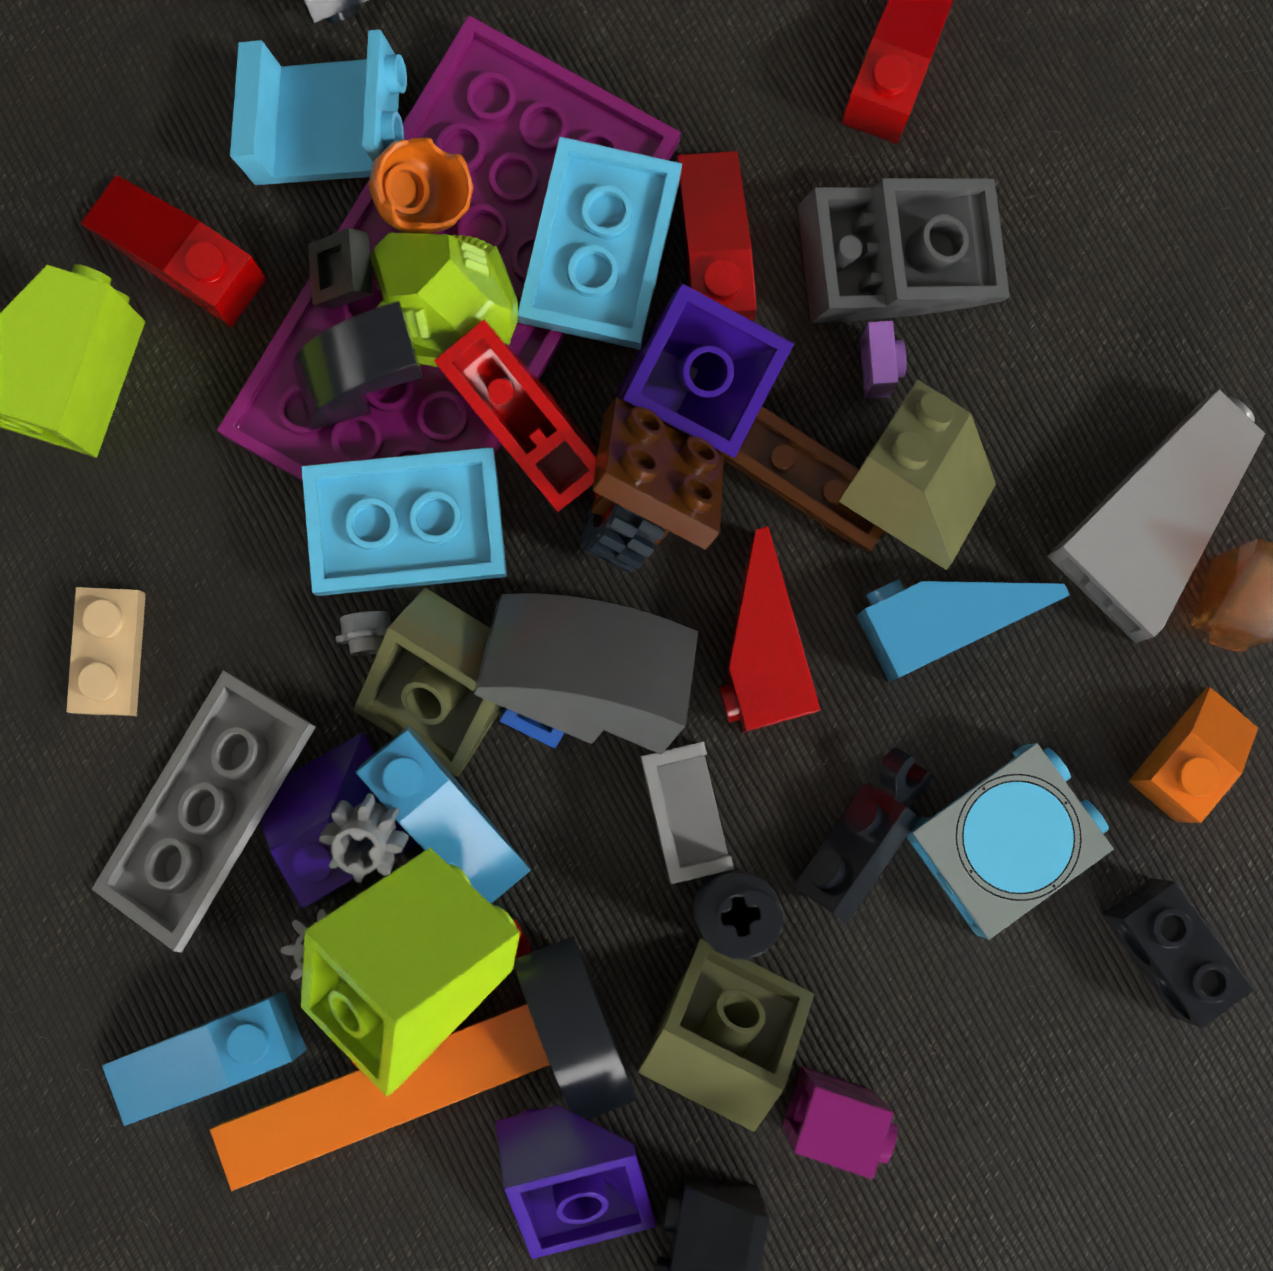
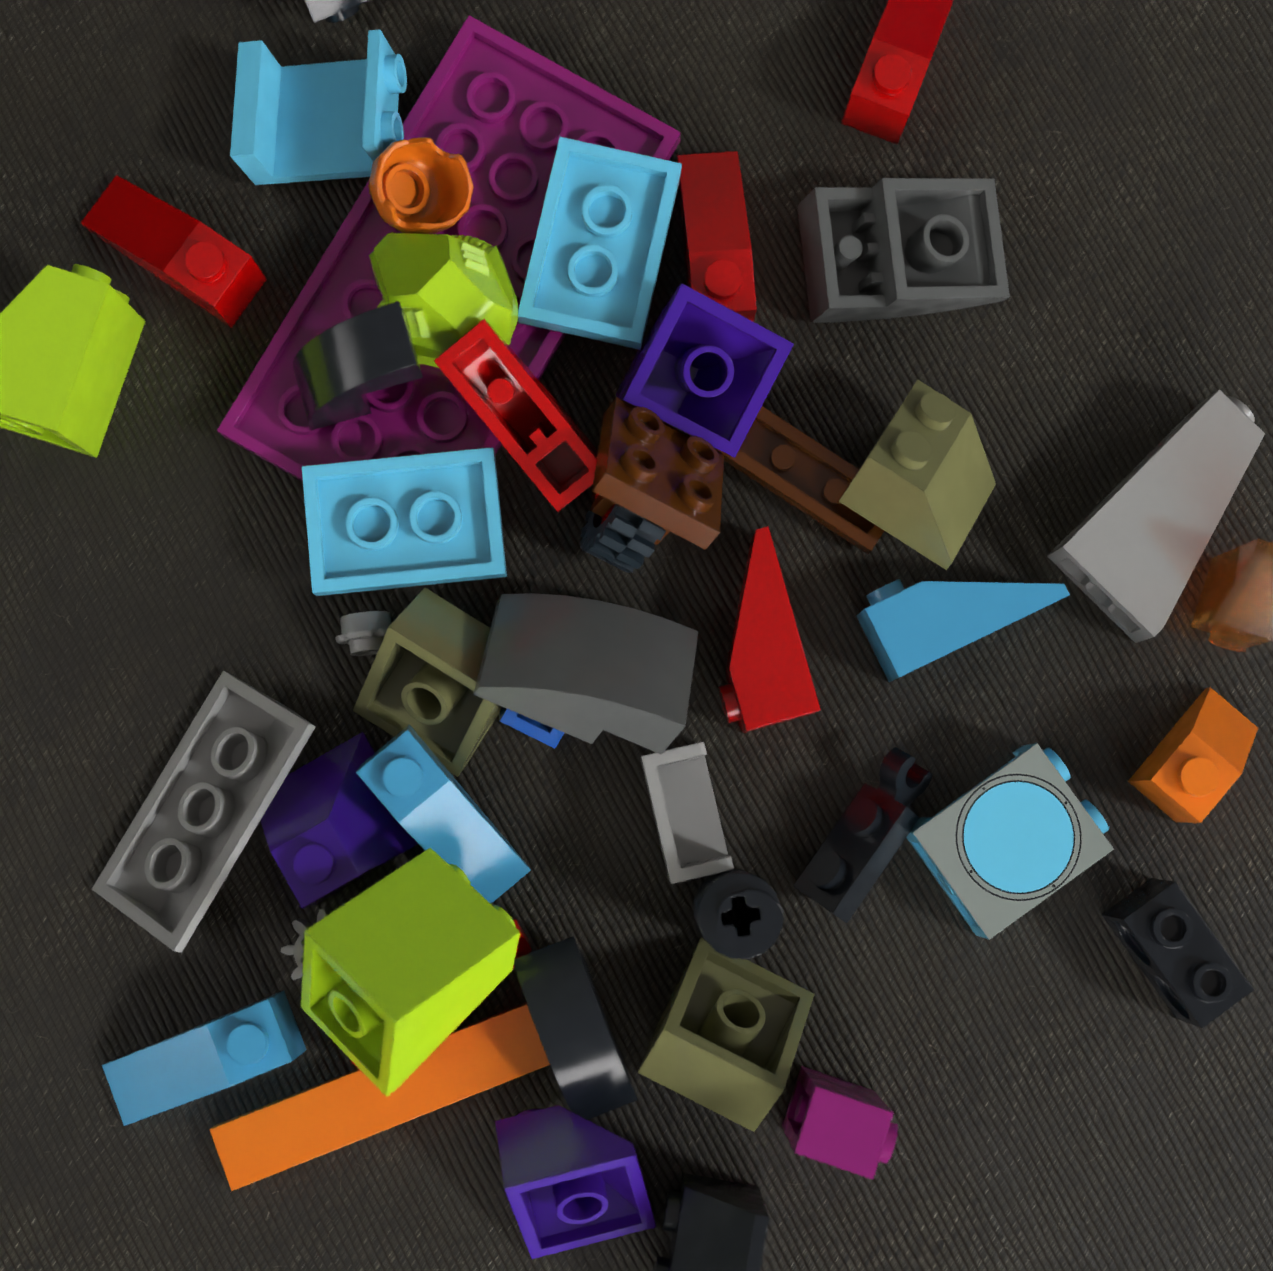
tan plate [66,587,146,716] -> none
pearl dark grey plate [308,228,373,309] -> none
light grey gear [319,793,408,882] -> none
medium lavender plate [859,321,907,399] -> none

